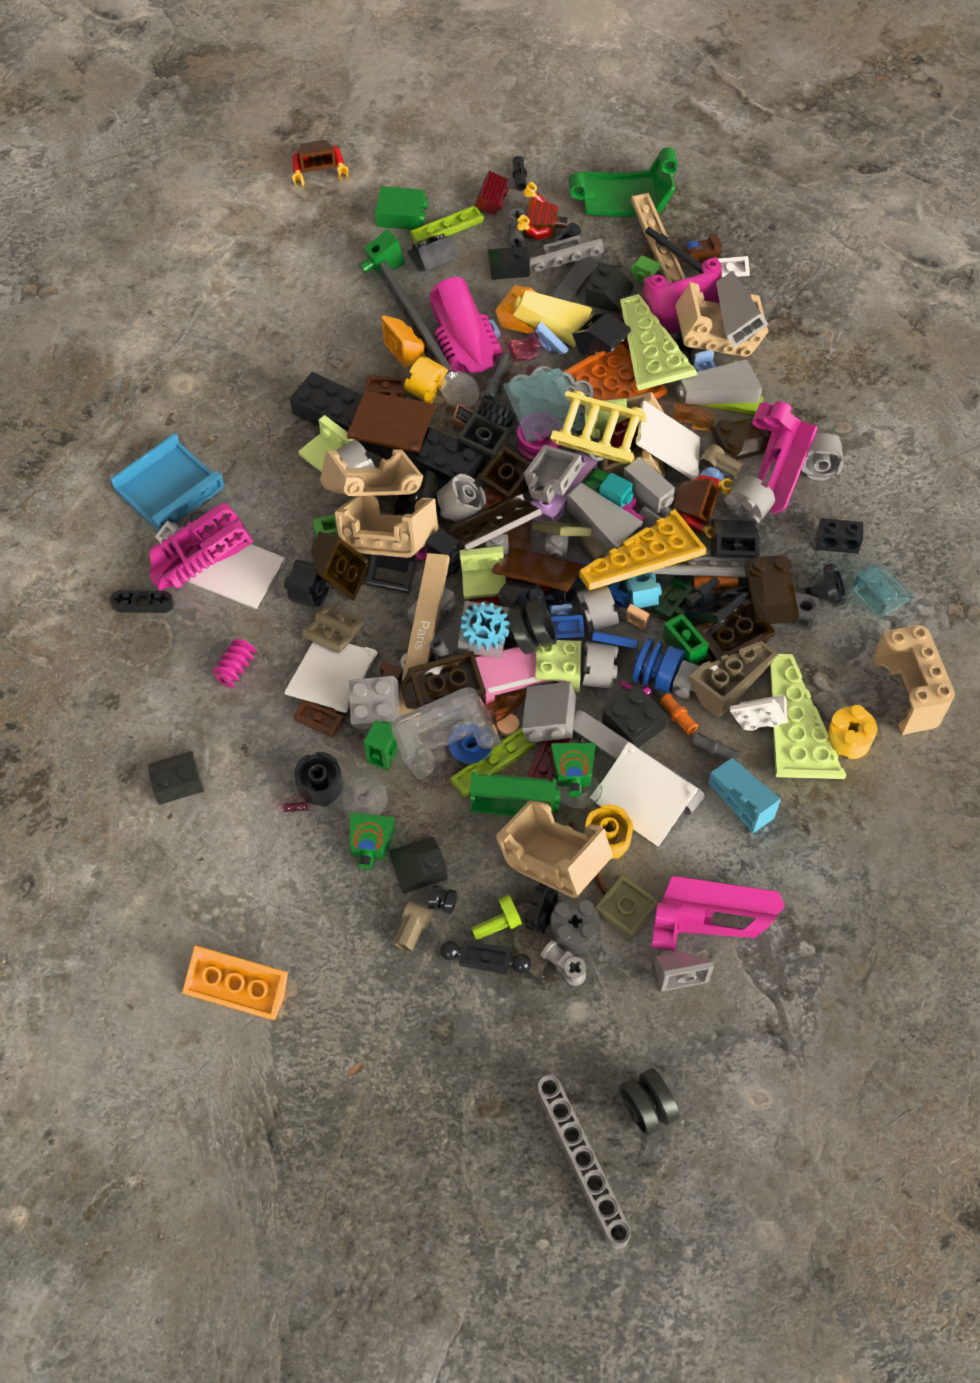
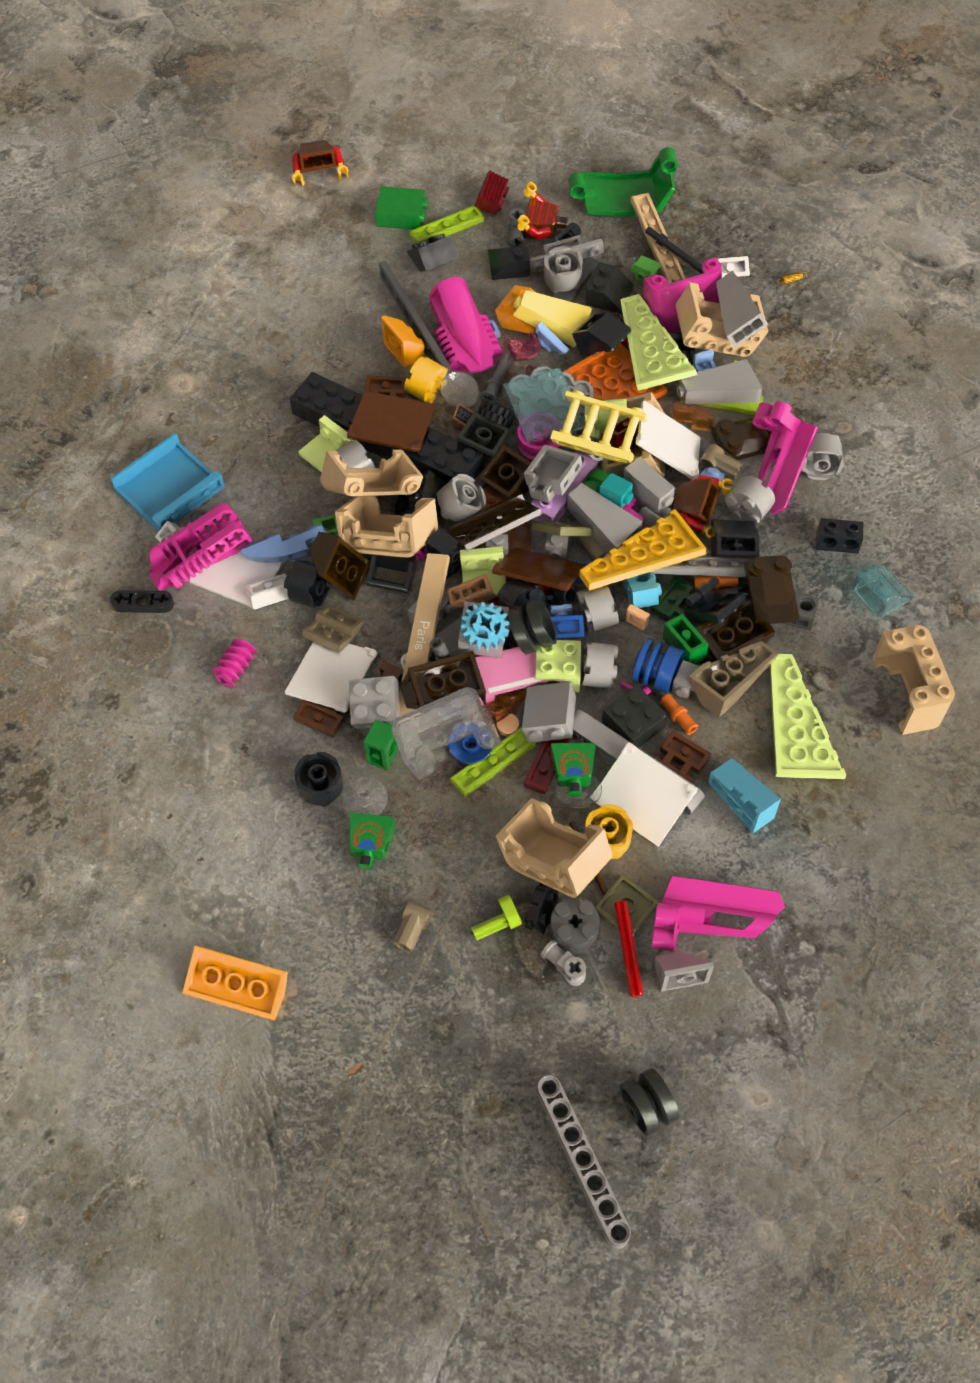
pearl dark grey slope [148,751,204,805] -> none
clear pink piece [276,802,316,813] -> none
green torso [359,229,405,276] -> none
pearl dark grey slope [389,837,448,894] -> none
black wheel [428,885,458,914] -> none
black plate [440,940,531,975] -> none
green door [470,772,561,818] -> none
black pin [512,156,527,191] -> none
blue tile [592,632,639,649] -> none
blue bracket [607,580,630,608] -> none
reddish brown leg [683,234,722,263] -> none
dark grey pin [692,732,739,761] -> none
white bracket [730,695,787,731] -> none
black tile [804,563,846,607] -> none
yellow brick [827,705,878,759] -> none
none -> medium blue slope [240,525,327,563]
none -> white slope [245,574,289,609]
none -> medium nougat slope [446,574,496,609]
none -> light grey brick [544,247,583,293]
none -> red axle [614,901,643,997]
none -> reddish brown plate [654,731,711,784]
none -> yellow piece [777,271,807,284]

